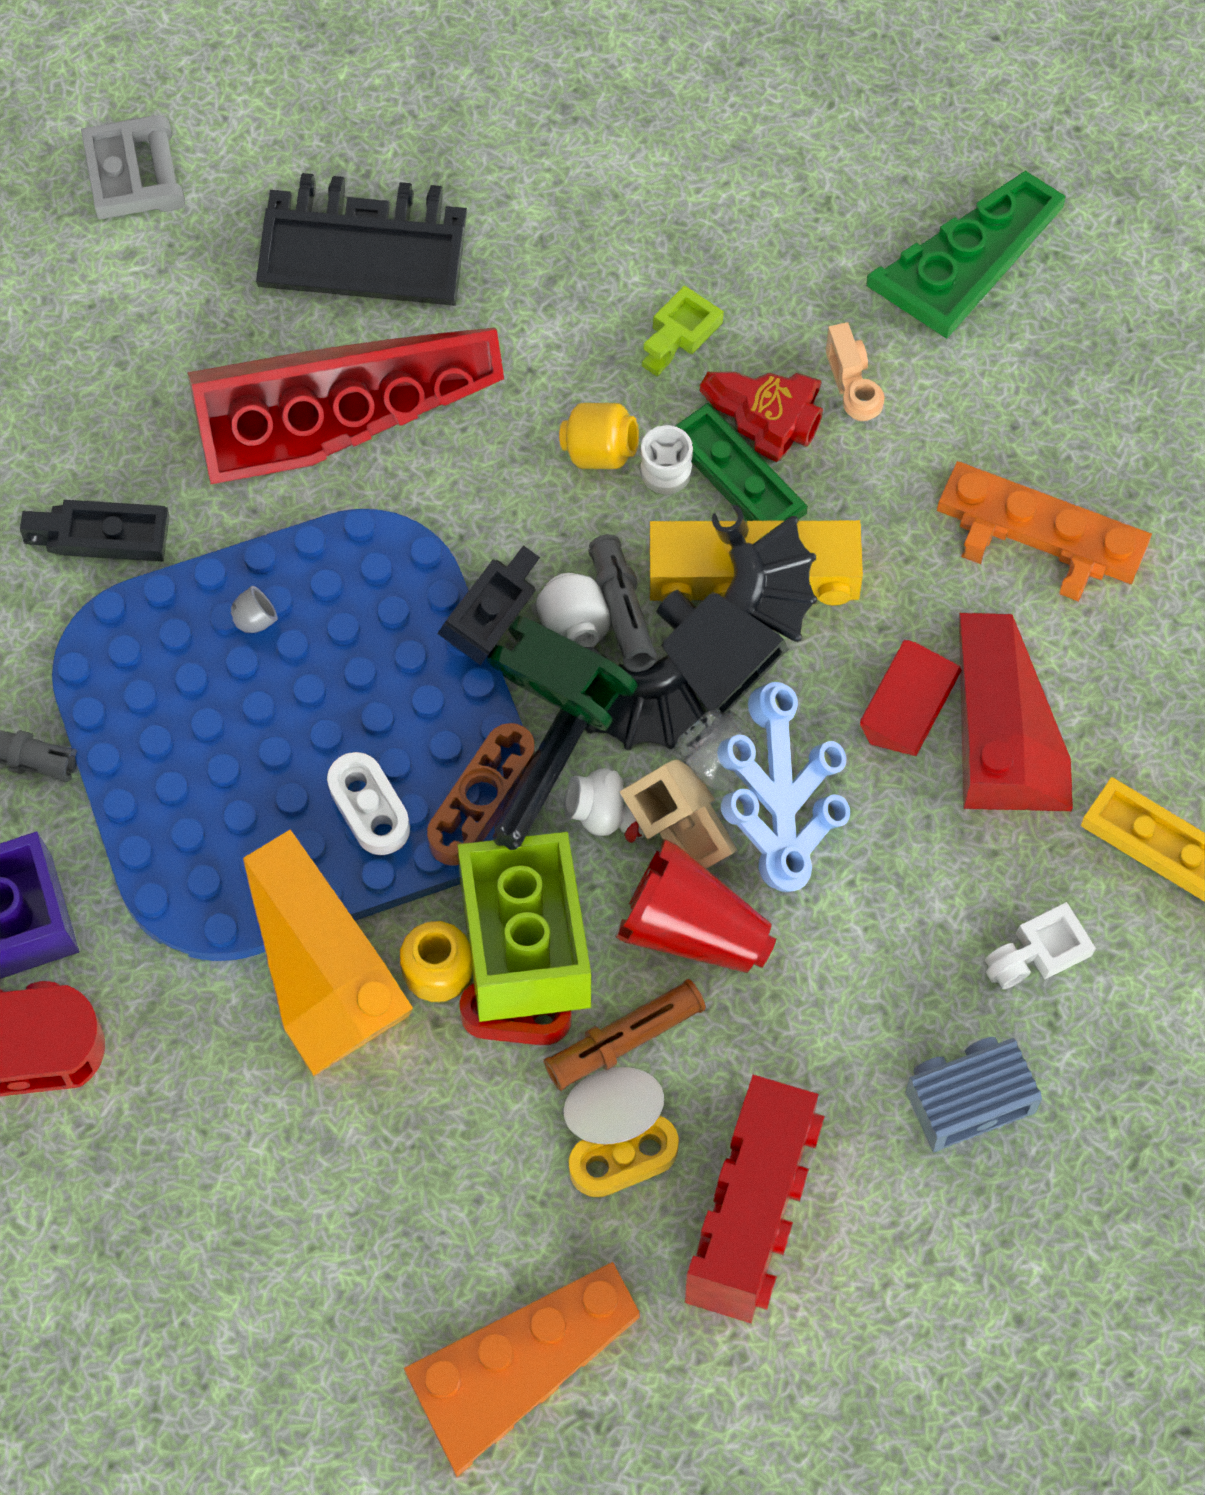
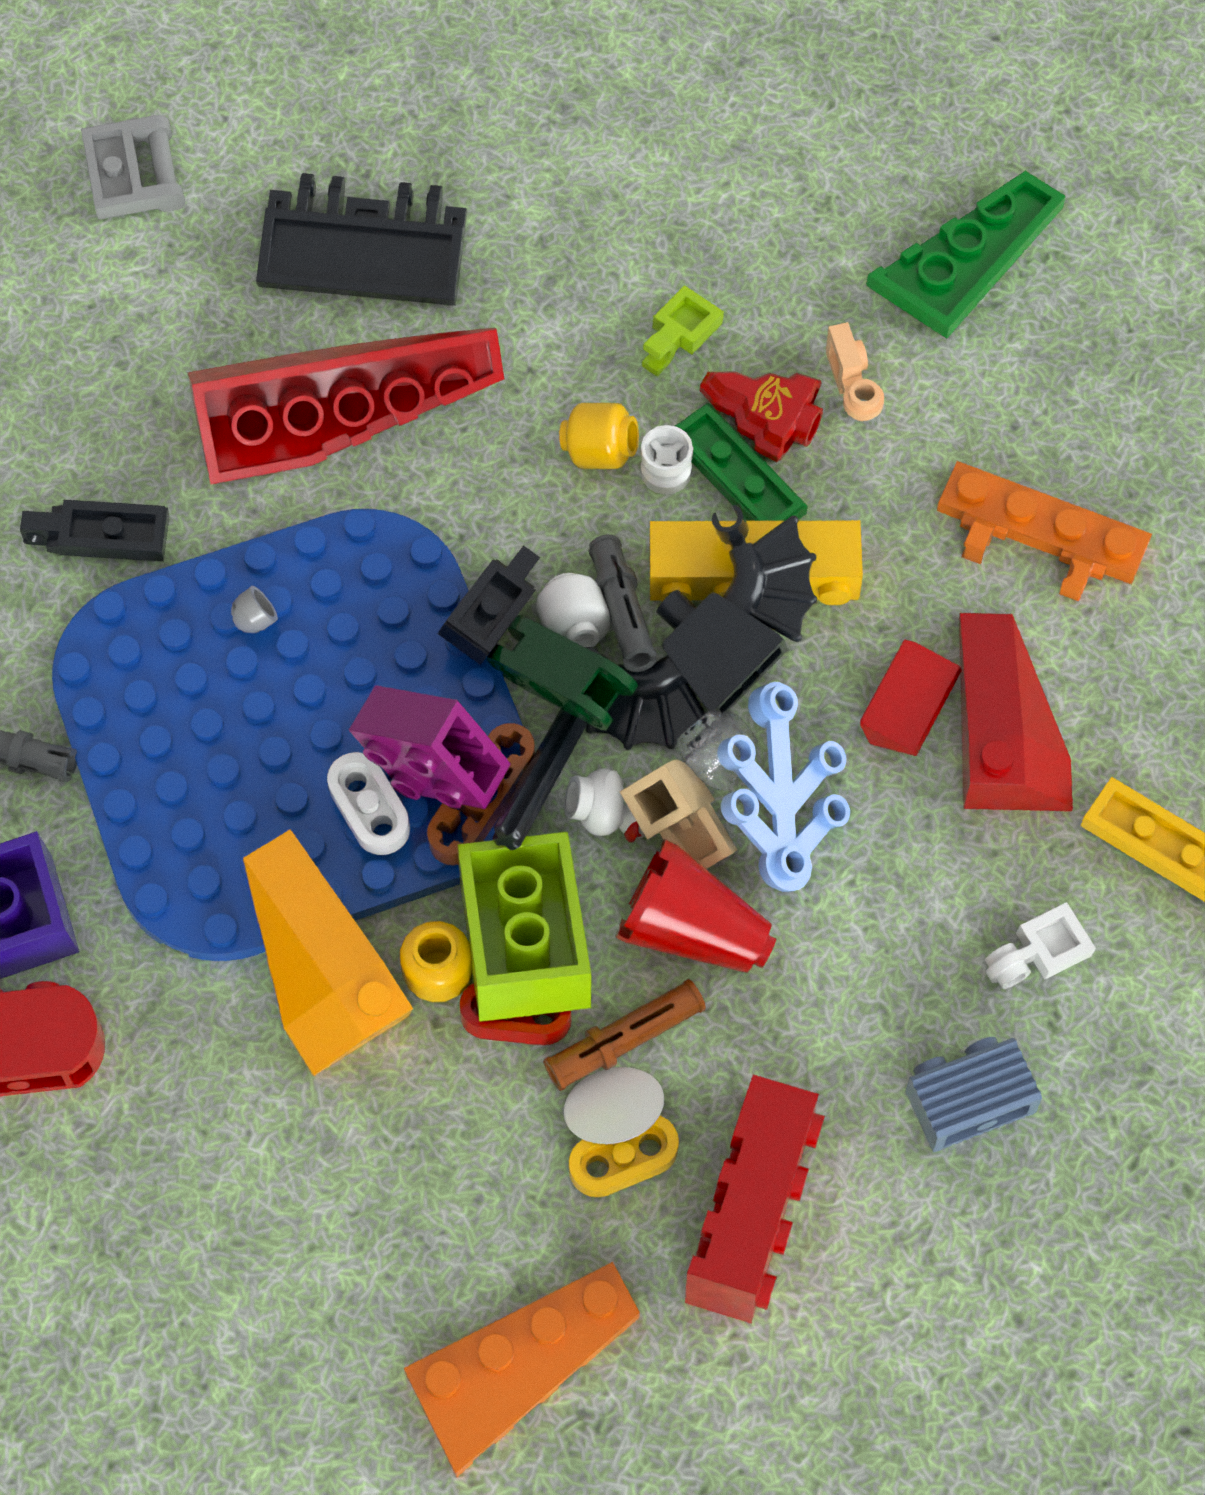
none -> magenta brick [349,685,511,809]

